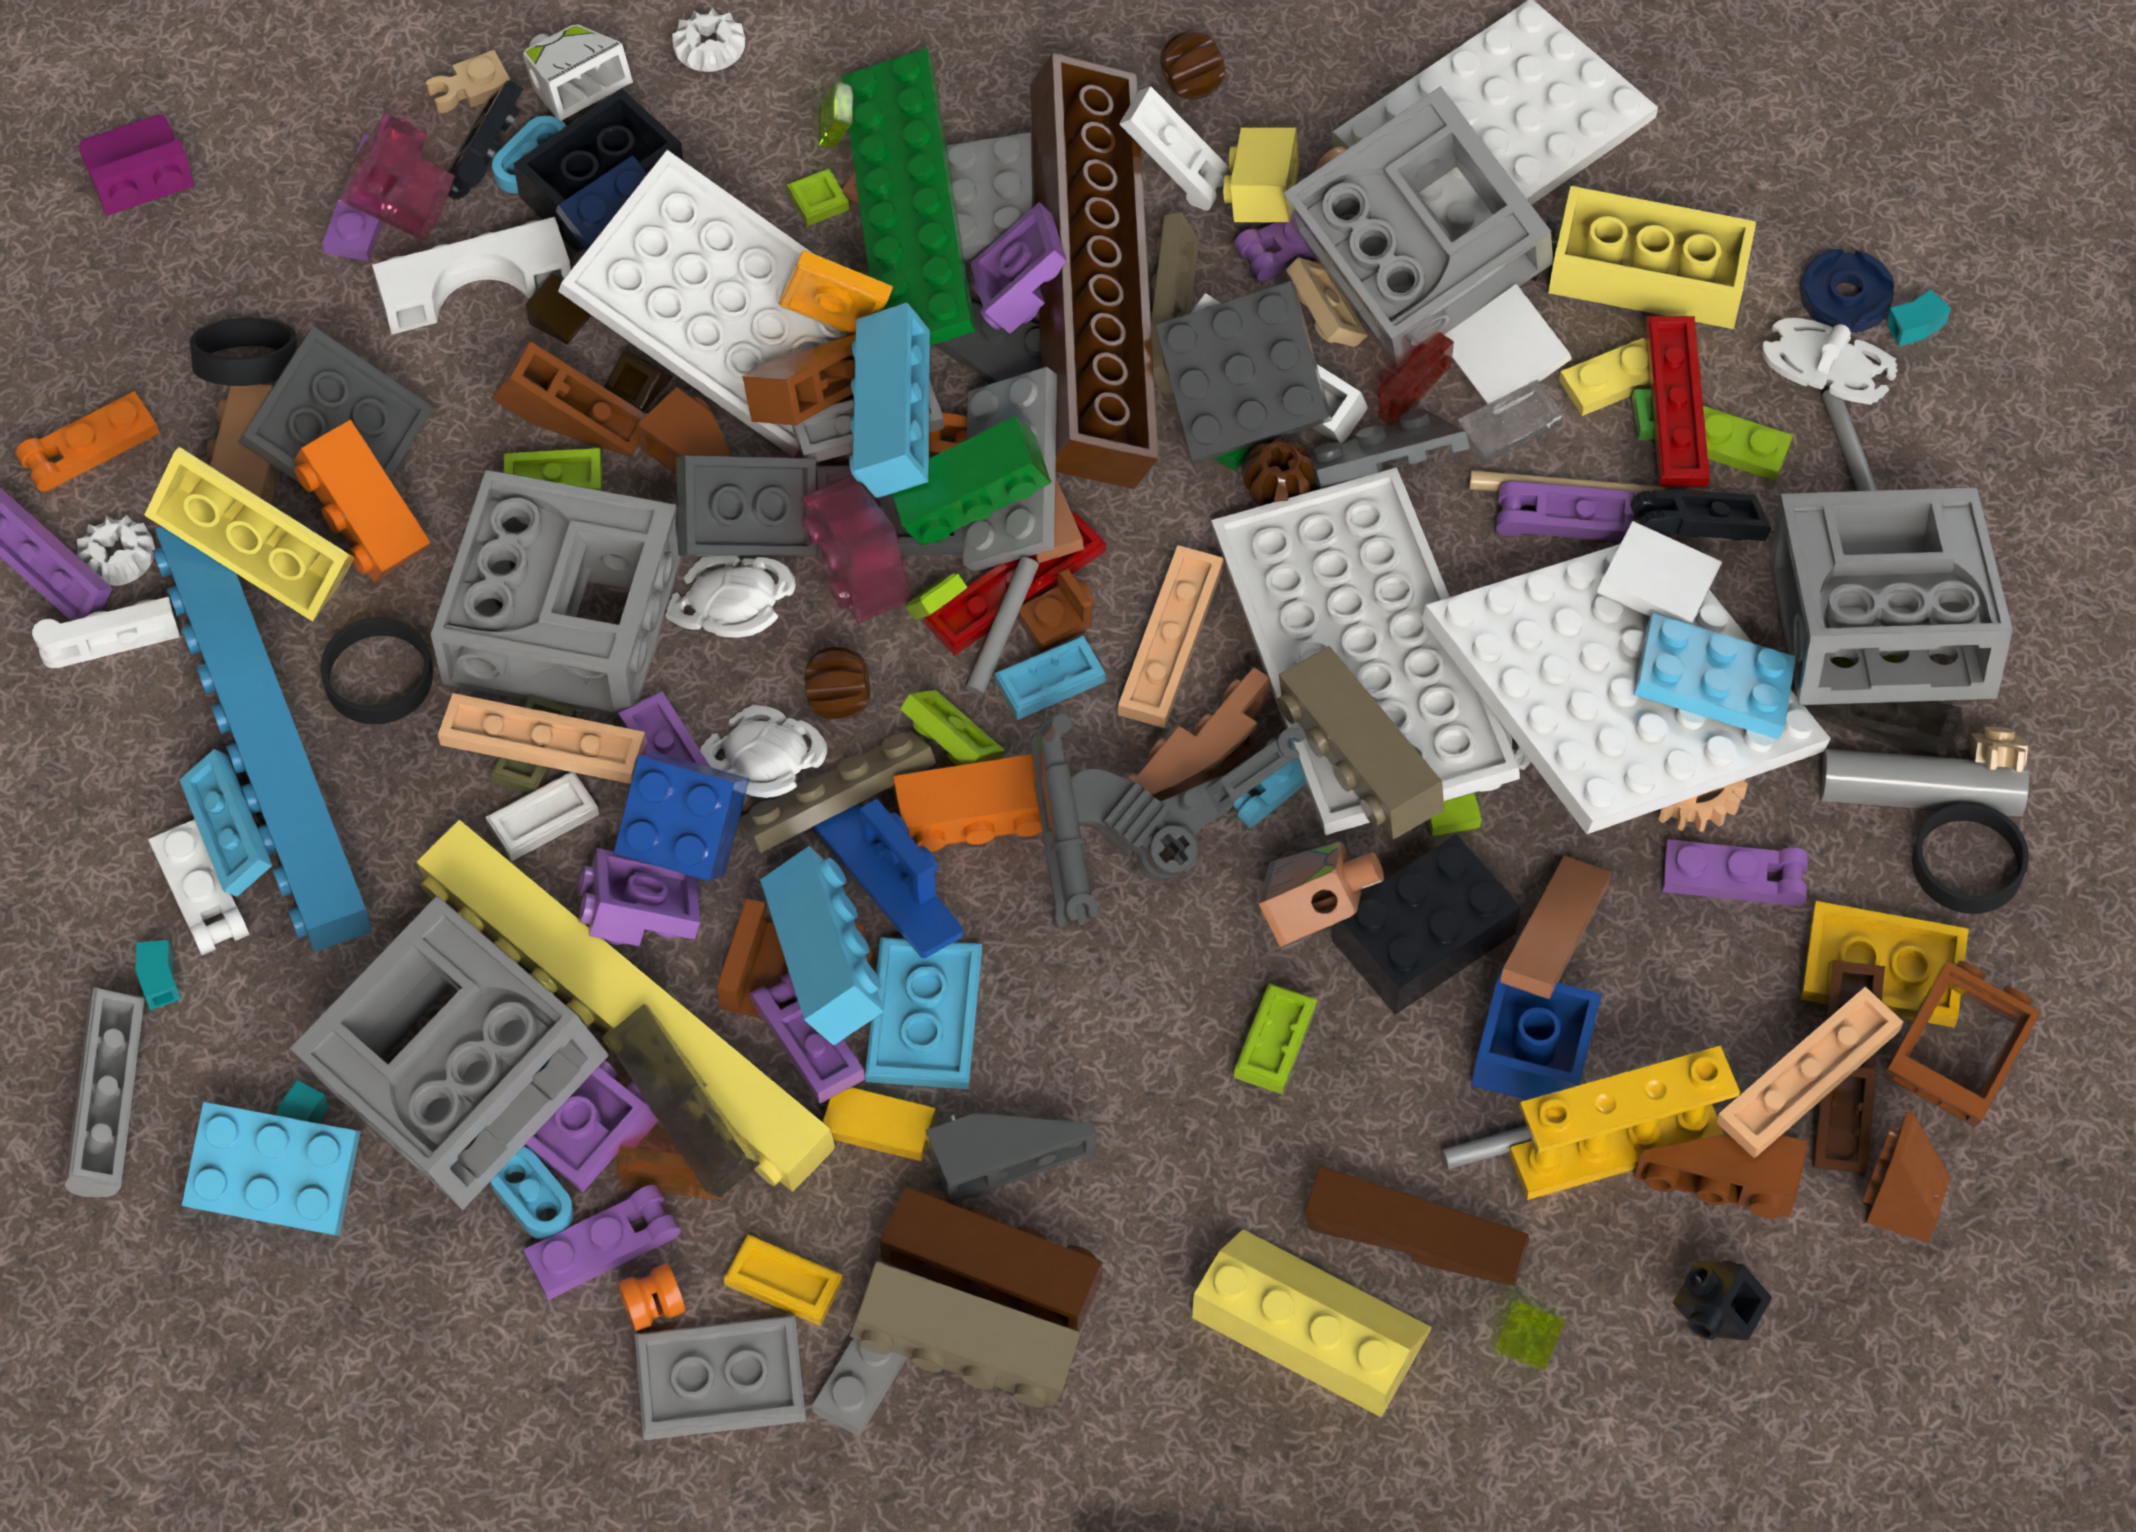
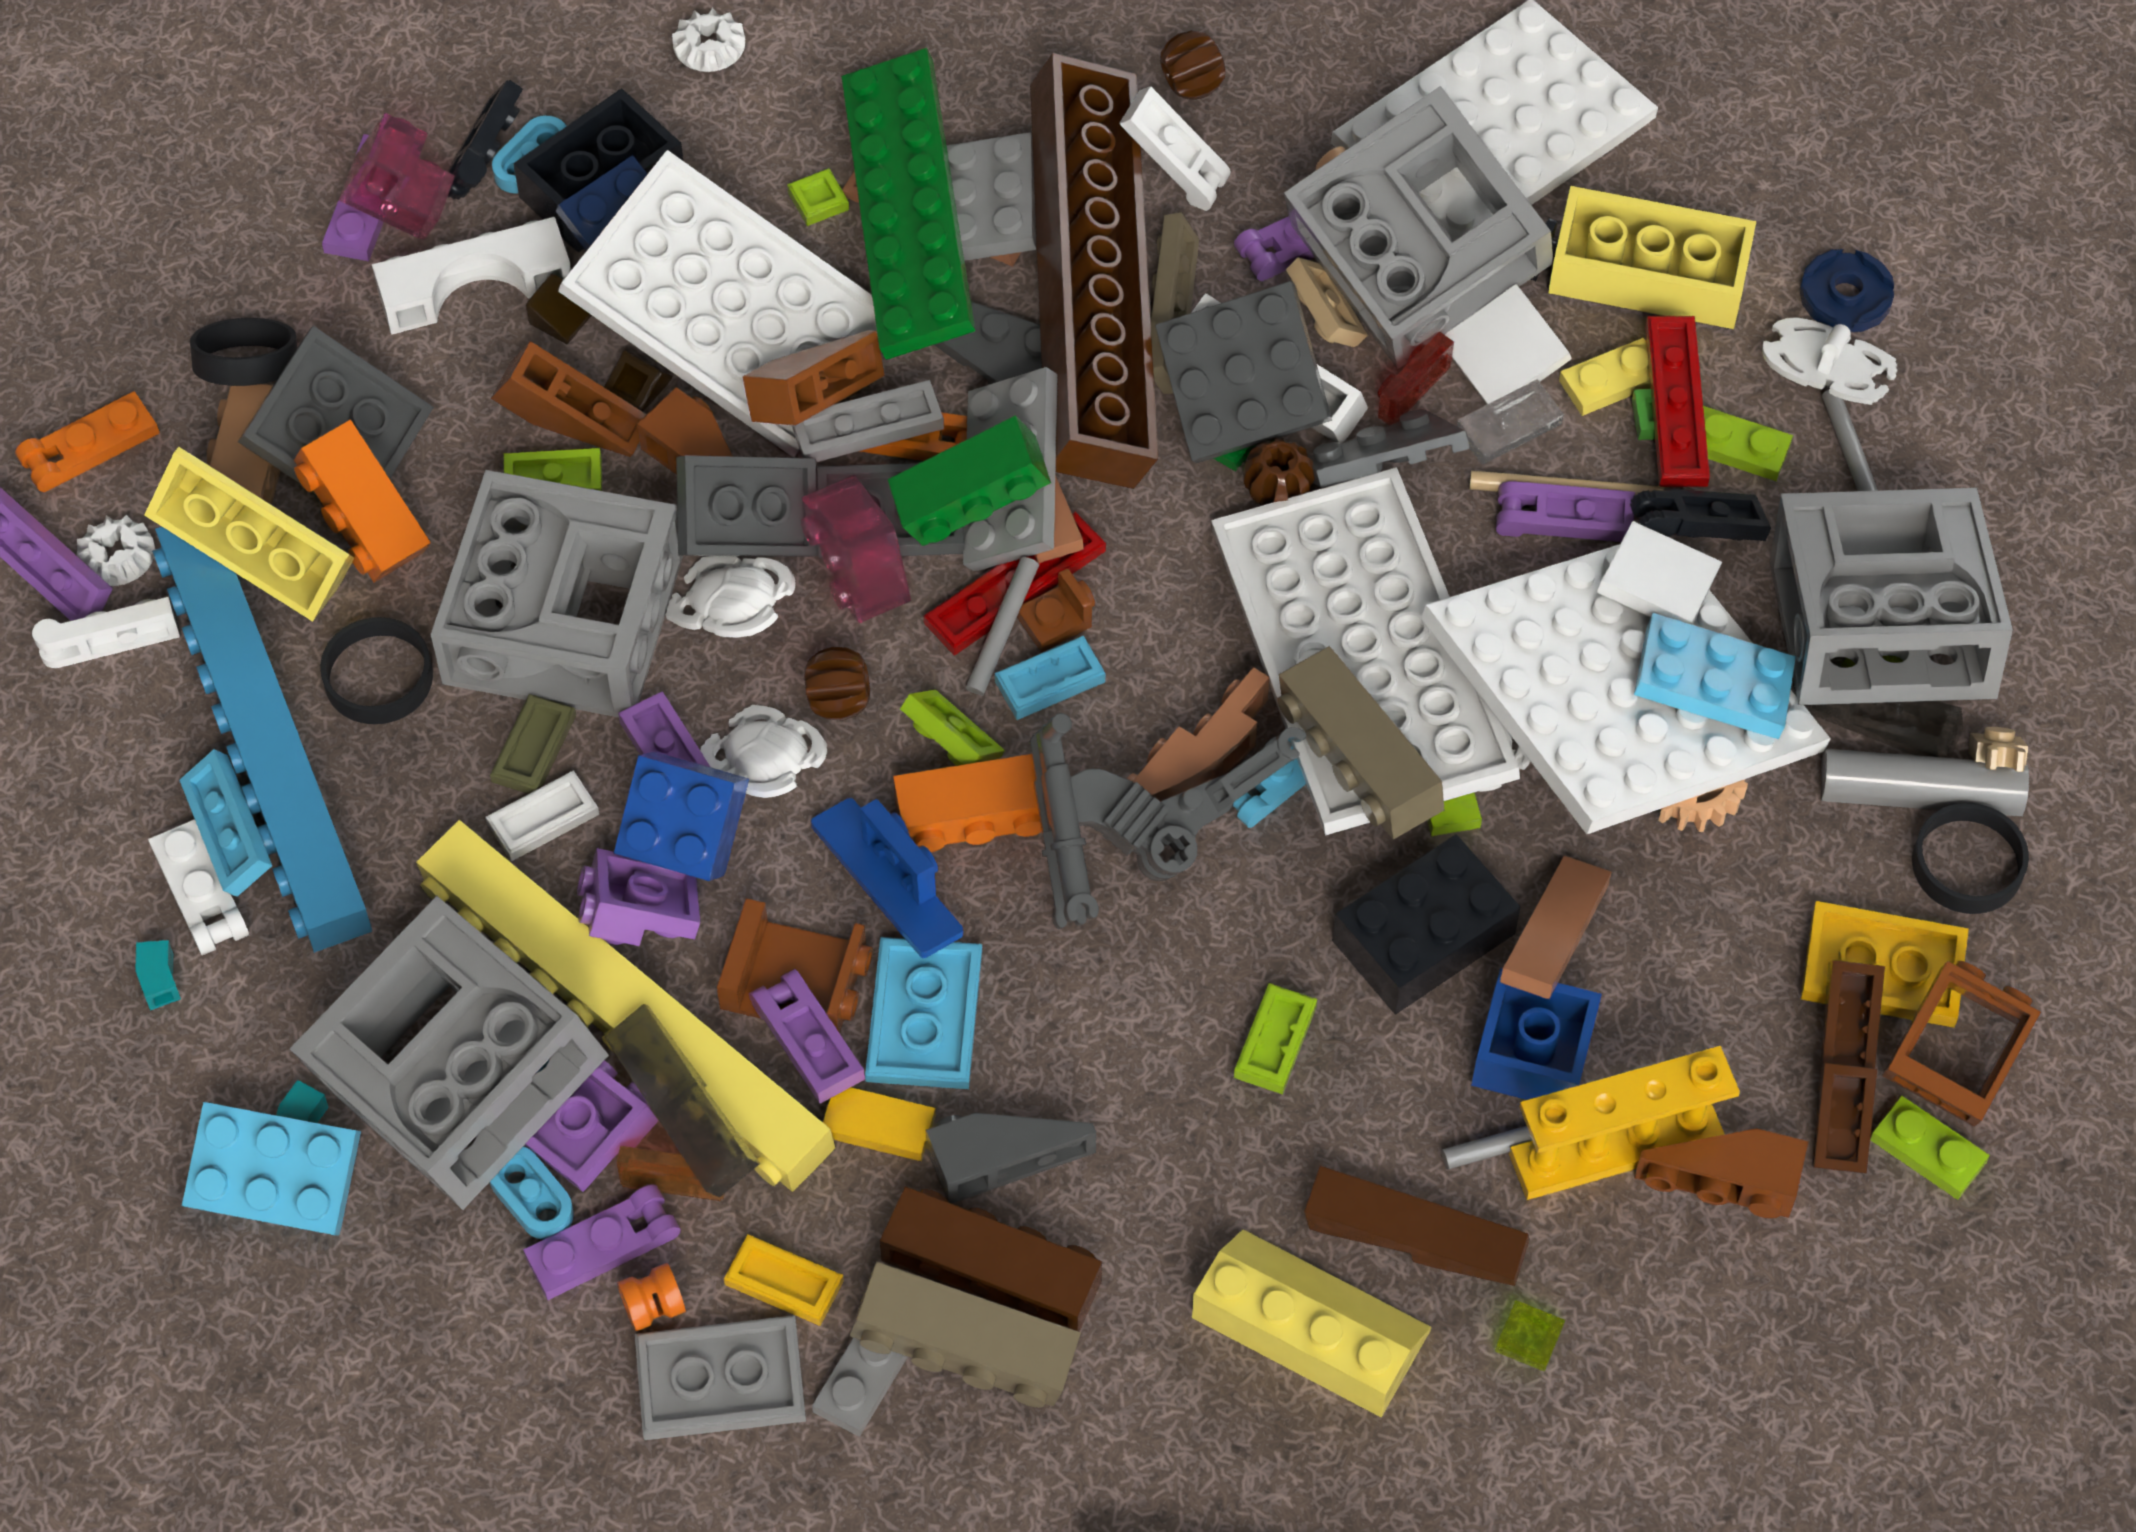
light grey brick [65,987,145,1197] -> none
magenta bracket [78,115,194,216] -> none
tan plate [425,50,510,113] -> none
light nougat plate [438,693,647,784] -> none
white torso [523,25,633,121] -> none
dark tan plate [738,731,936,853] -> none
medium azure brick [760,846,884,1045] -> none
light orange tile [778,250,893,335] -> none
clear neon green tile [819,82,852,147] -> none
medium azure brick [849,303,930,498] -> none
lime tile [905,573,968,620] -> none
medium lavender plate [970,202,1067,334] -> none
light nougat plate [1118,545,1224,728] -> none
light yellow brick [1223,128,1300,222] -> none
nougat torso [1258,842,1384,947] -> none
medium lavender plate [1662,839,1808,906] -> none
black brick [1673,1260,1772,1341] -> none
light nougat plate [1716,987,1903,1158] -> none
dark orange slope [1862,1112,1950,1243] -> none
teal piece [1886,289,1951,347] -> none
none -> lime plate [1870,1096,1990,1200]

